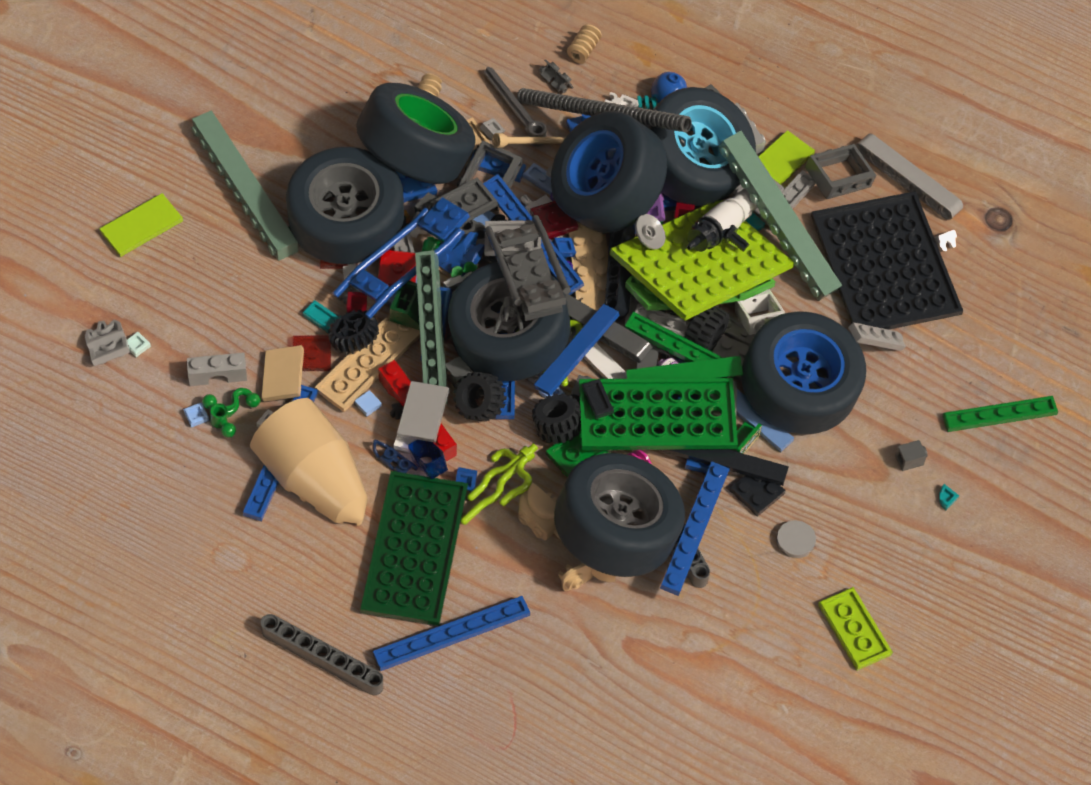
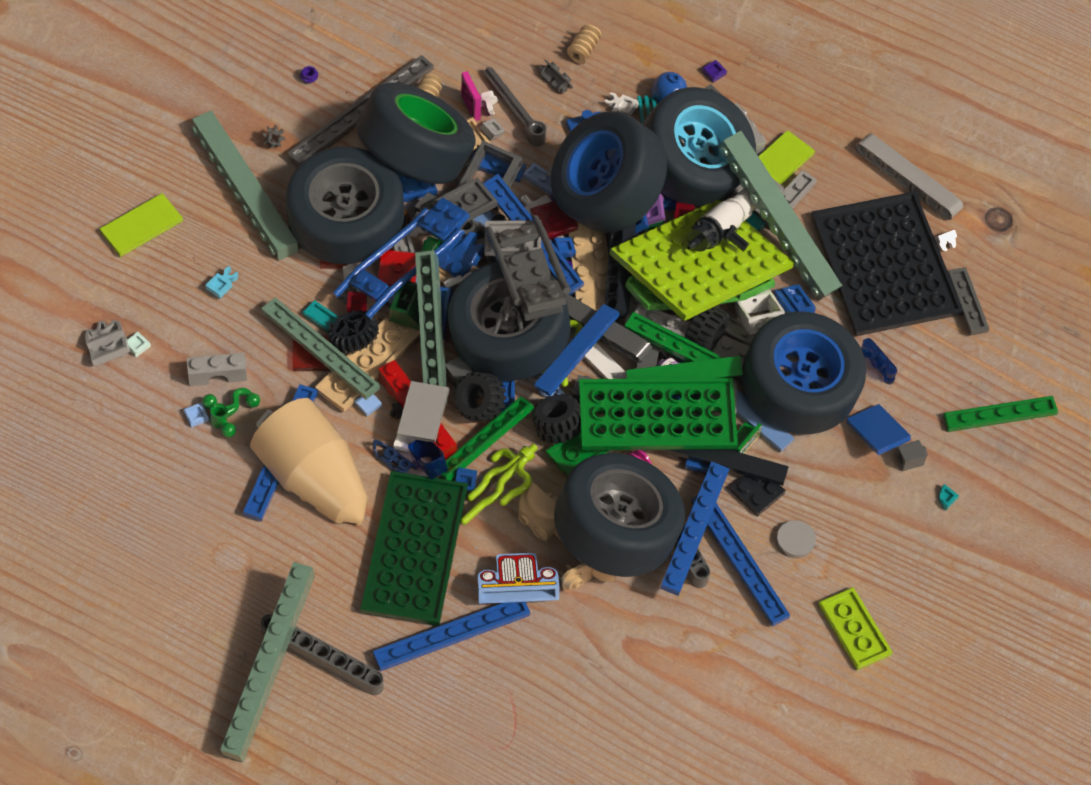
tan tile [262,345,304,402] -> none
green piece [450,261,478,277] -> none
tan piece [492,133,566,148] -> none
dark grey piece [517,88,692,133] -> none
black tile [582,379,614,419] -> none
light grey dish [635,214,665,250] -> none
dark grey window [805,144,877,199] -> none
light grey plate [848,322,906,351] -> none
none -> medium azure plate [205,266,239,299]
none -> sand green brick [220,562,315,763]
none -> sand green plate [261,297,380,400]
none -> dark grey gear [262,125,286,148]
none -> flat silver plate [288,55,434,166]
none -> dark purple plate [300,66,318,83]
none -> green tile [435,396,534,480]
none -> dark pink tile [461,71,481,121]
none -> brick [478,553,559,604]
none -> white piece [480,91,498,115]
none -> blue plate [691,495,790,627]
none -> dark purple tile [702,60,727,83]
none -> blue plate [774,284,816,313]
none -> blue tile [847,404,911,455]
none -> clear blue plate [861,338,897,385]
none -> dark grey plate [948,267,989,336]

